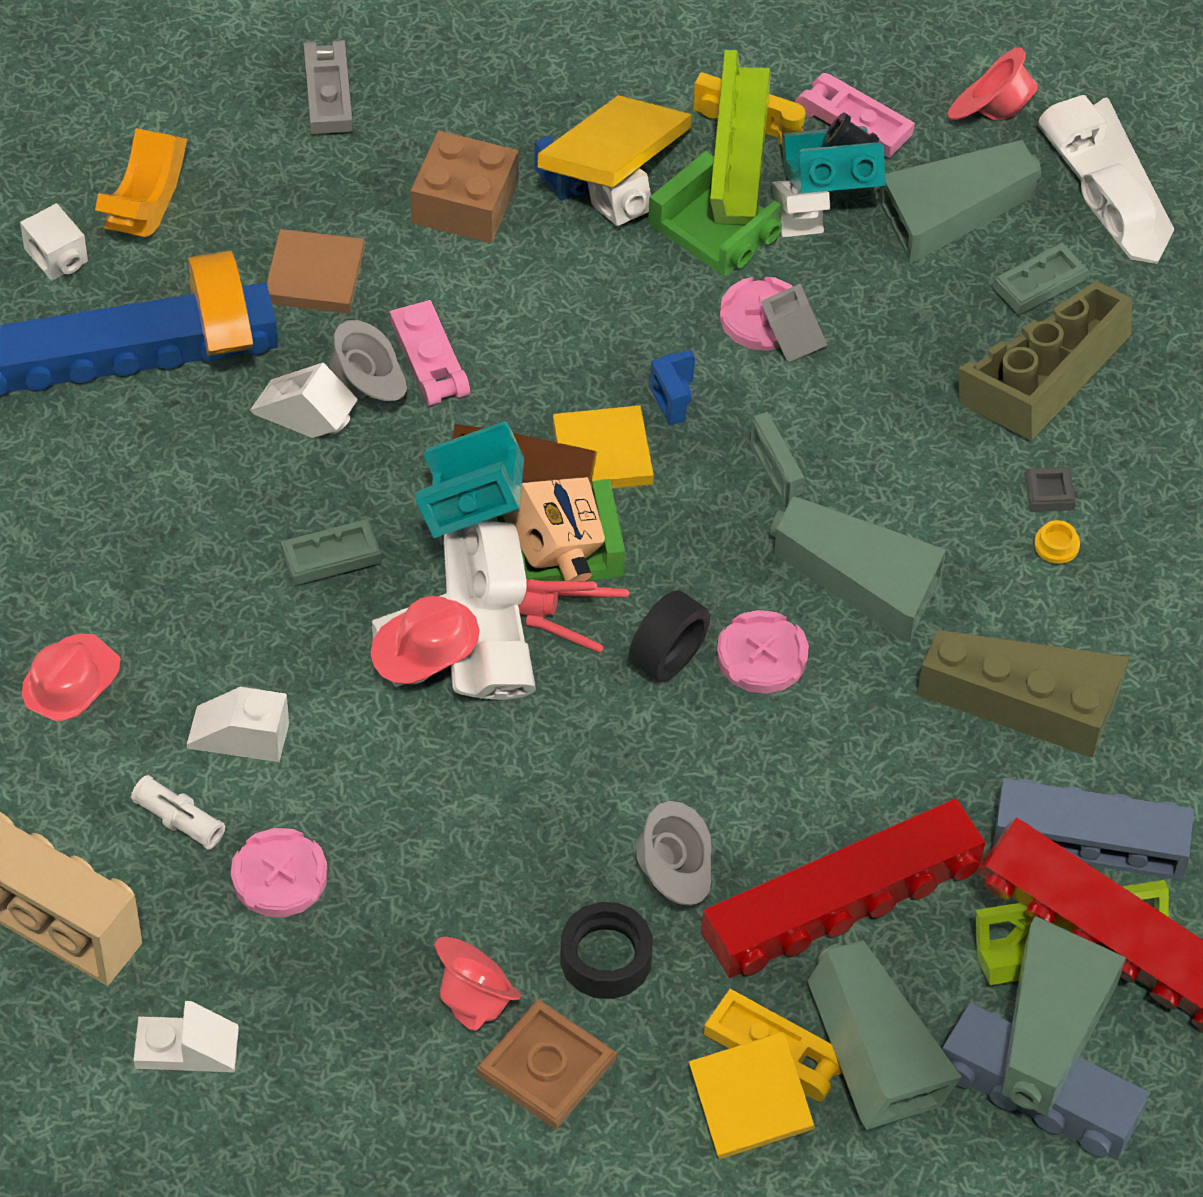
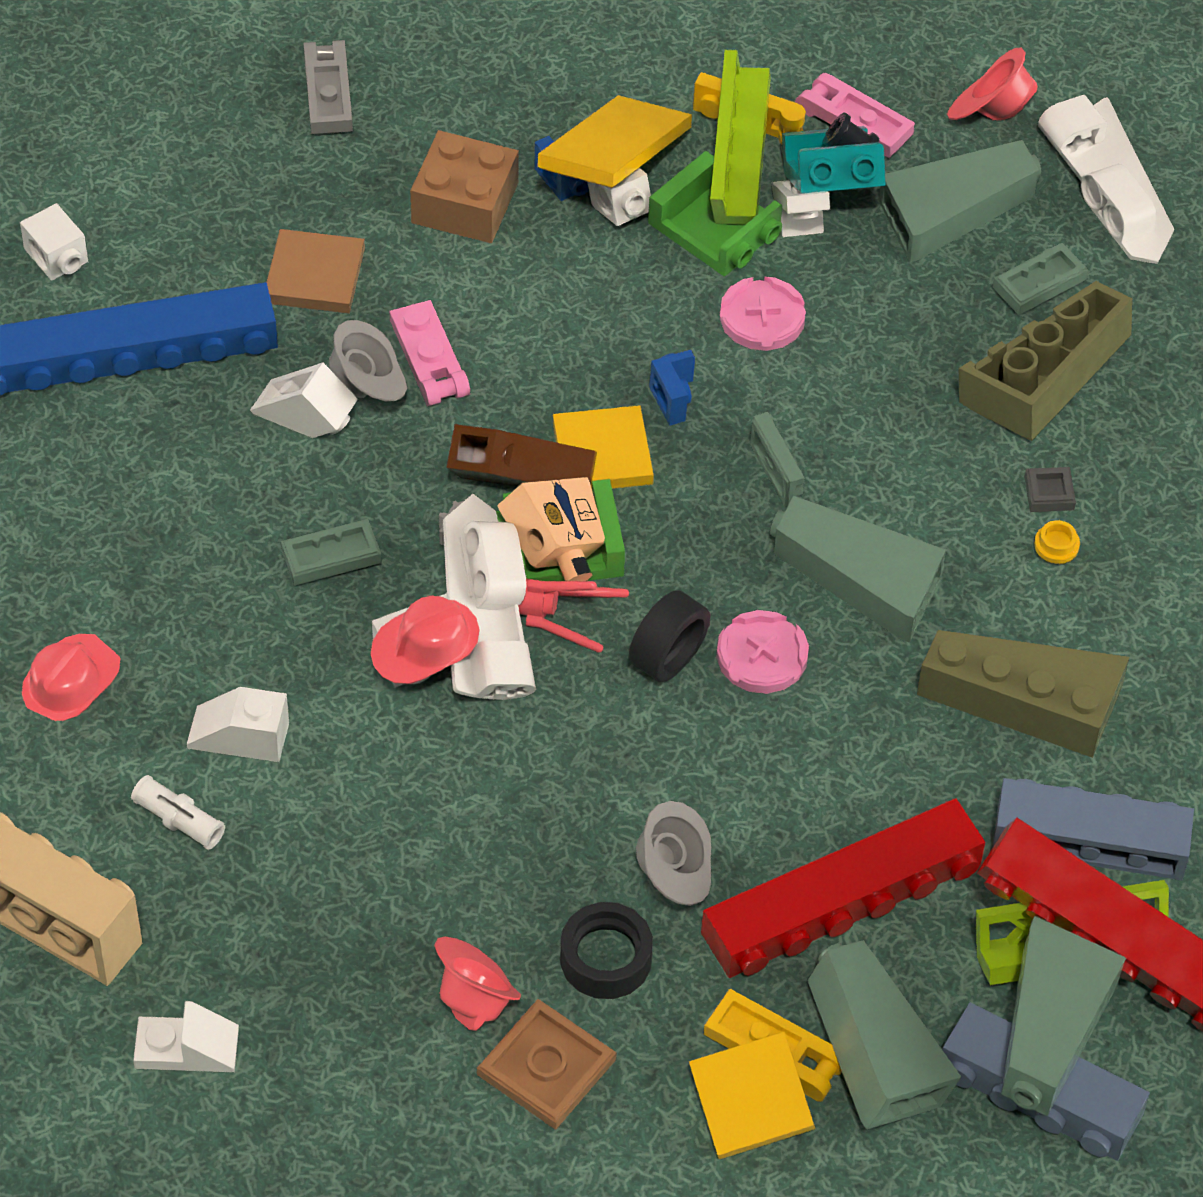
light orange arch [95,128,187,237] -> none
light orange arch [187,250,253,356] -> none
bright pink tile [231,828,327,917] -> none
teal panel [415,421,524,538] -> none
light grey panel [761,283,827,362] -> none

